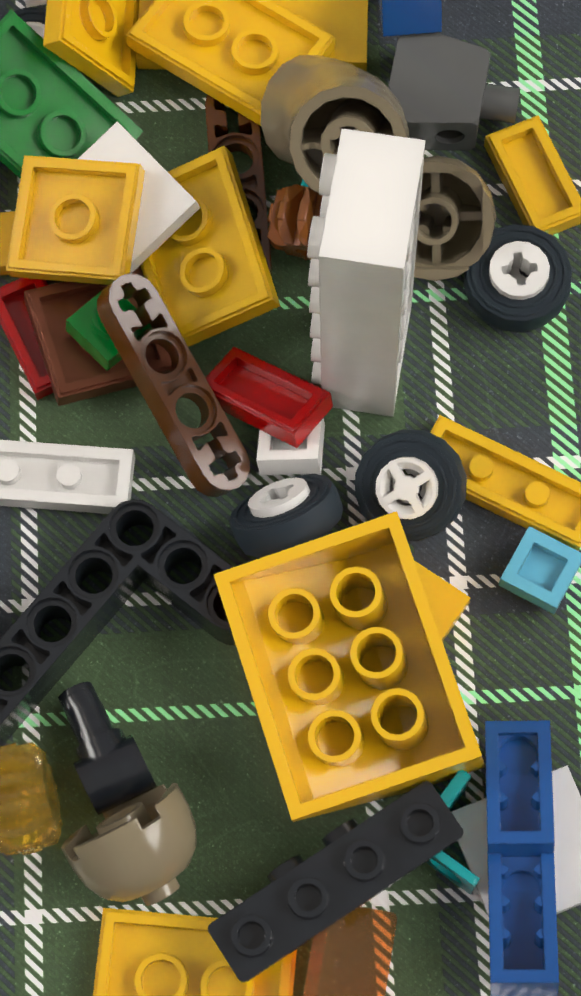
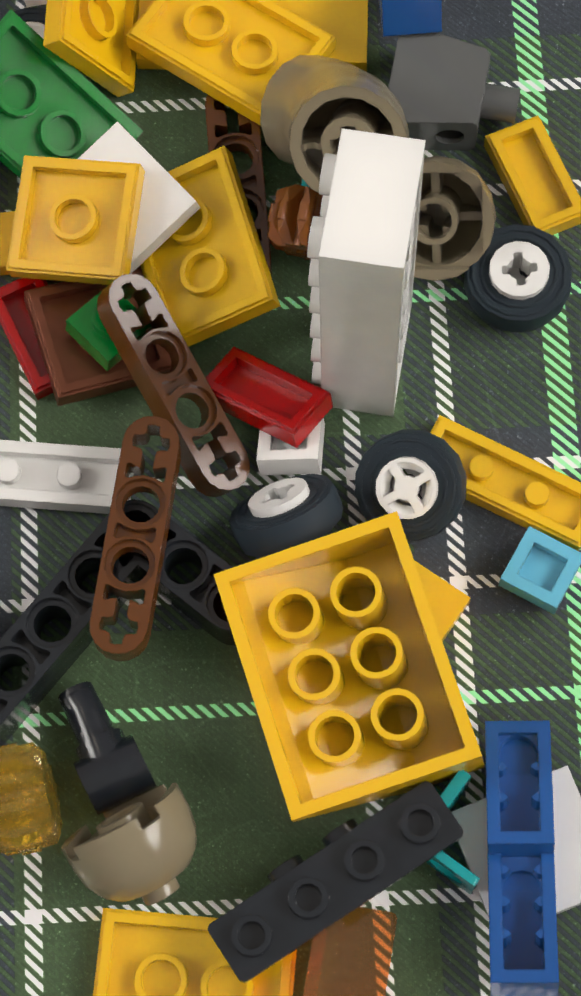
none -> reddish brown beam [90,416,181,661]

